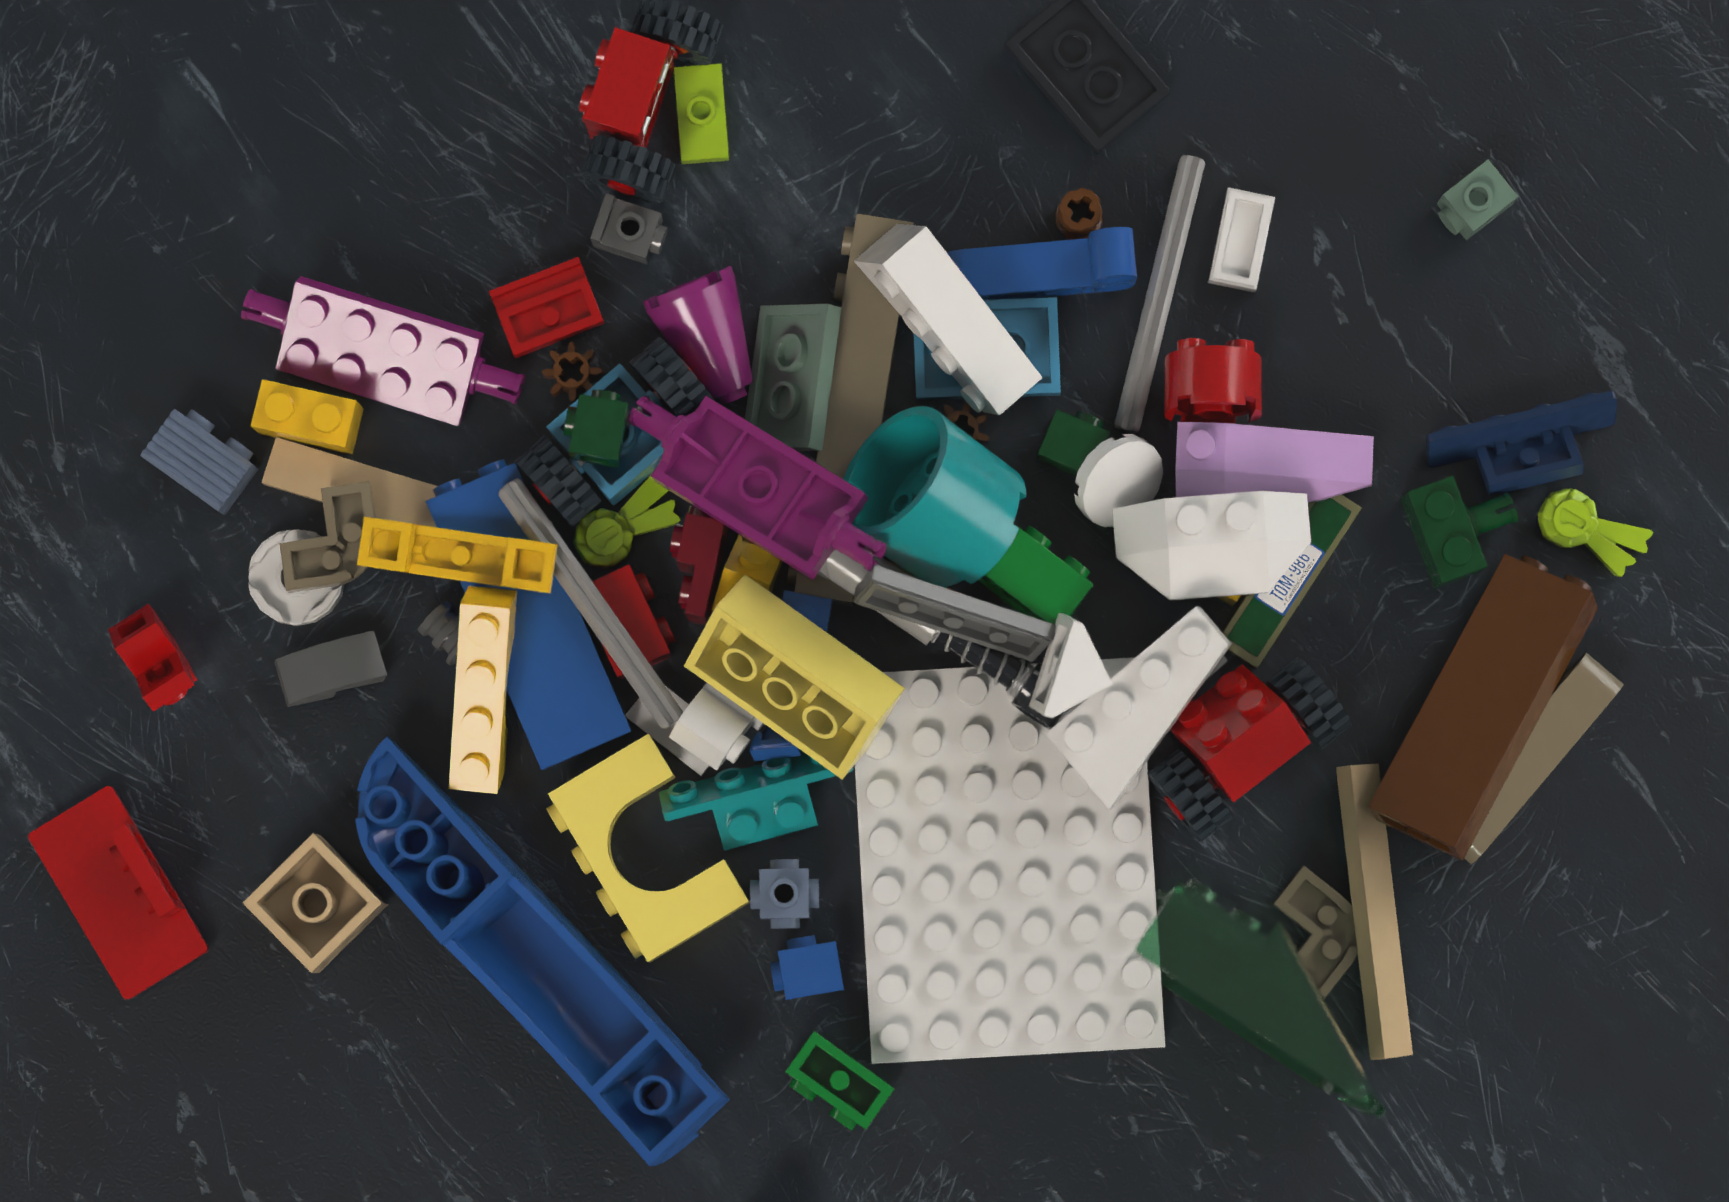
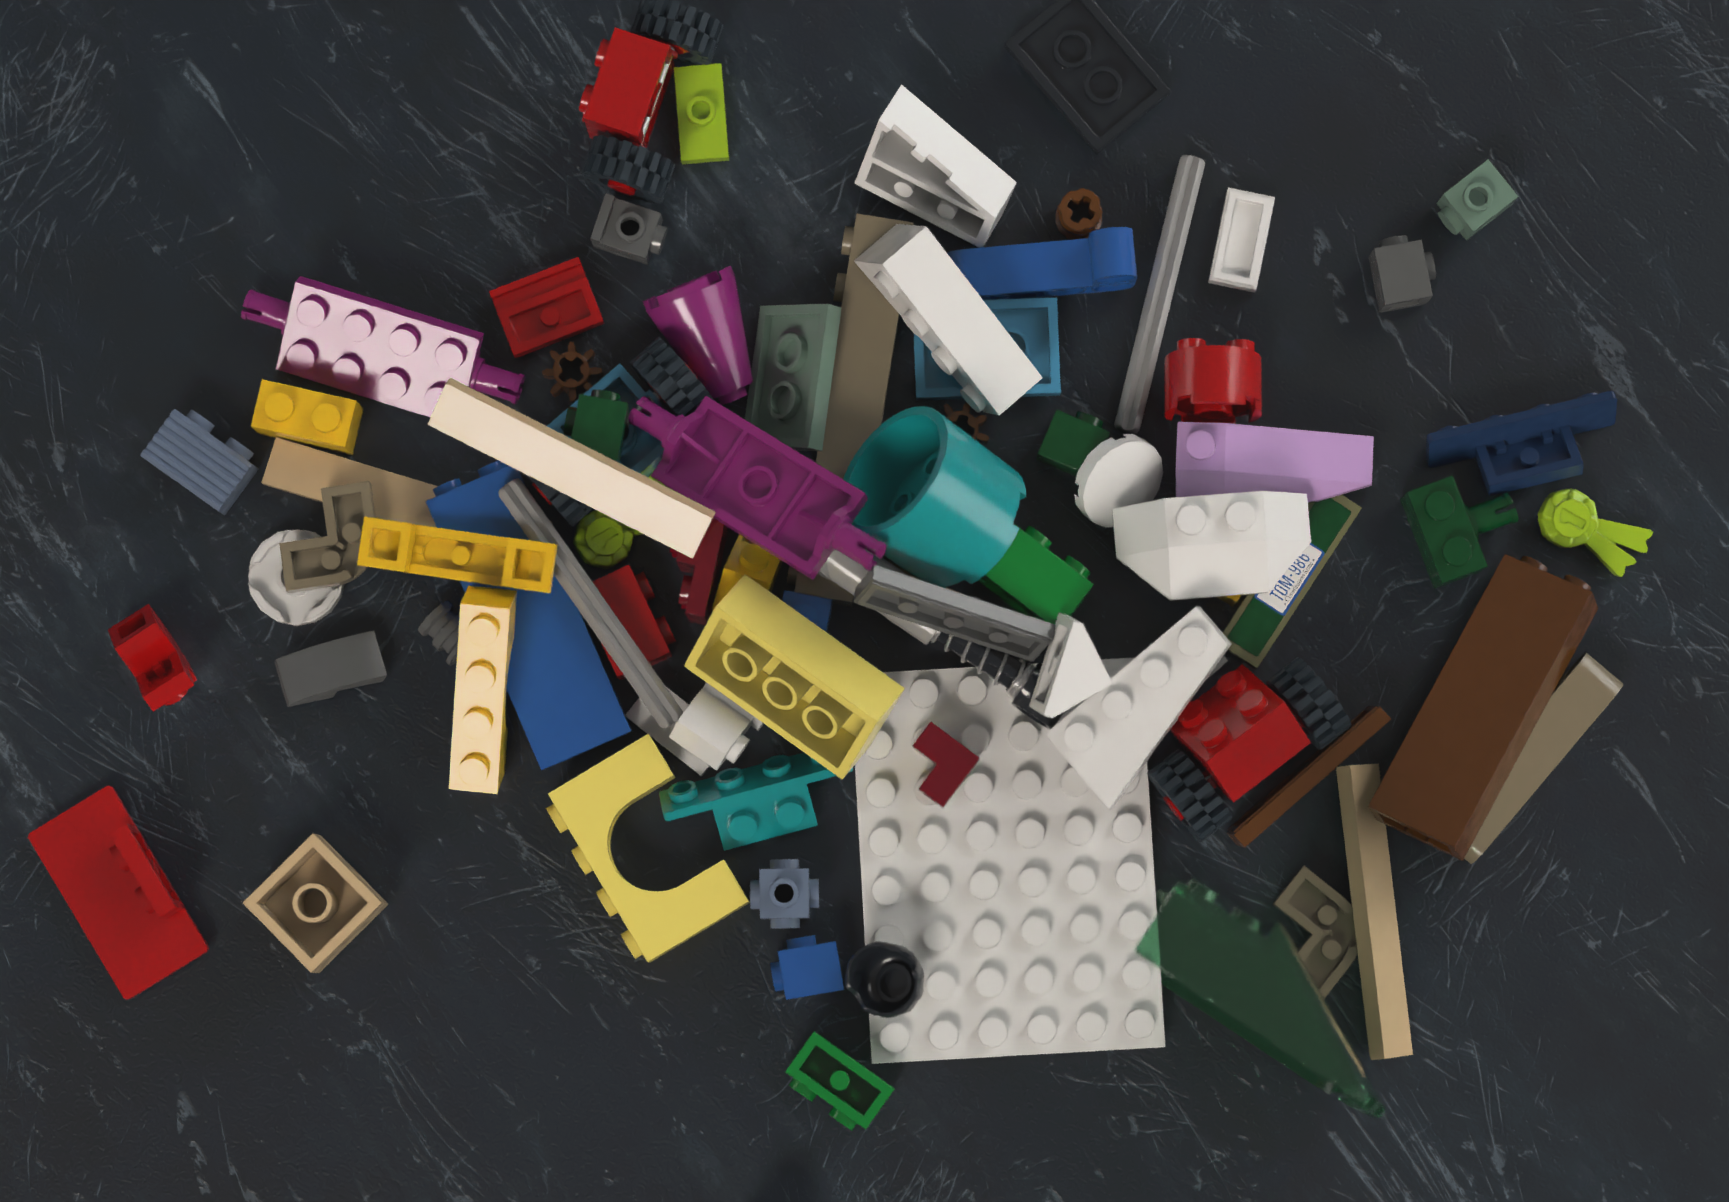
blue slope [355,736,730,1166] -> none
blue tile [750,727,801,761] -> none
none -> tan tile [428,378,716,559]
none -> black hair [845,941,924,1018]
none -> white wedge [855,85,1017,248]
none -> dark red piece [913,722,980,808]
none -> reddish brown tile [1226,706,1391,848]
none -> dark grey brick [1368,235,1436,313]

